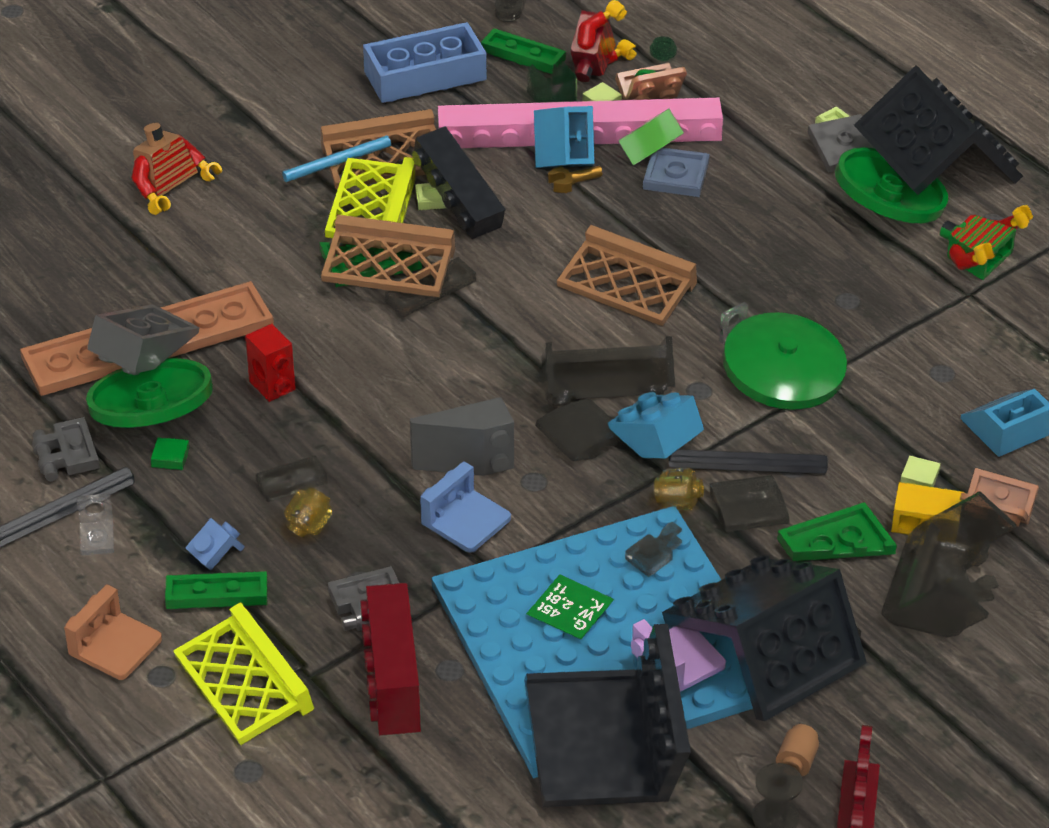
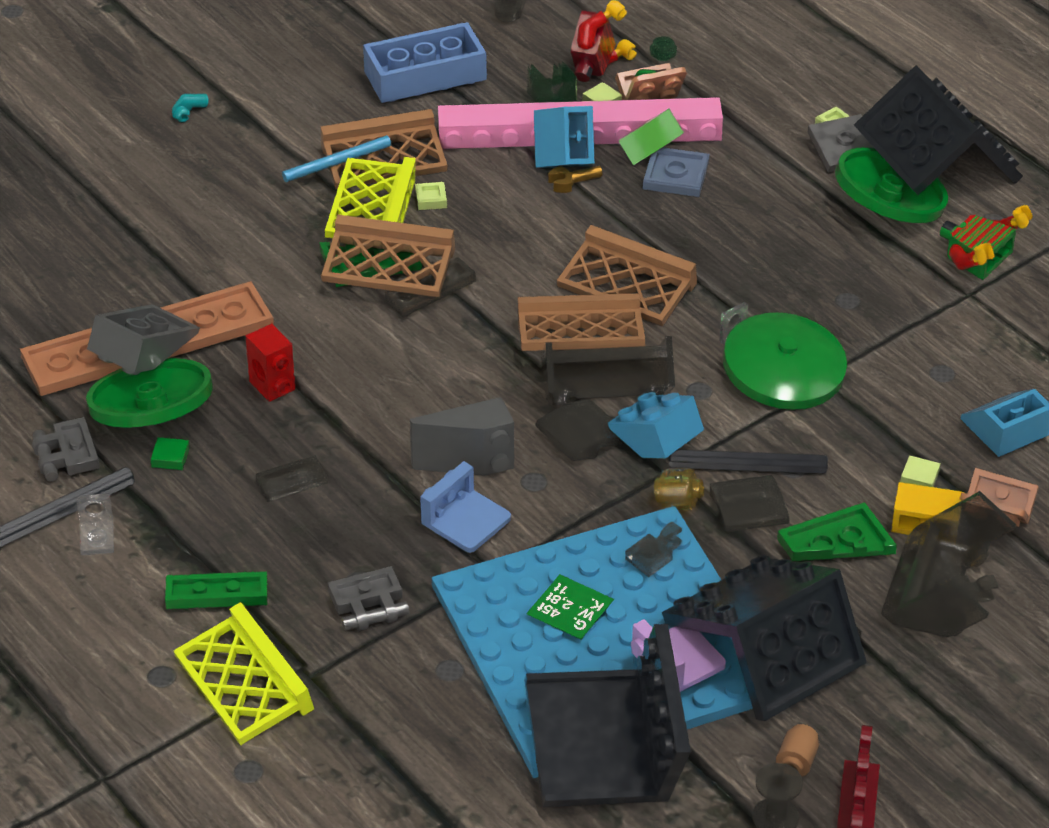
nougat bracket [64,584,162,680] -> none
torso [131,123,222,215] -> none
medium blue bracket [185,518,245,570] -> none
clear yellow head [284,486,333,537] -> none
dark red brick [360,583,421,736] -> none
black brick [412,126,506,239] -> none
green plate [481,28,566,74] -> none
none -> teal arm [172,94,209,122]
none -> medium nougat fence [518,293,645,351]

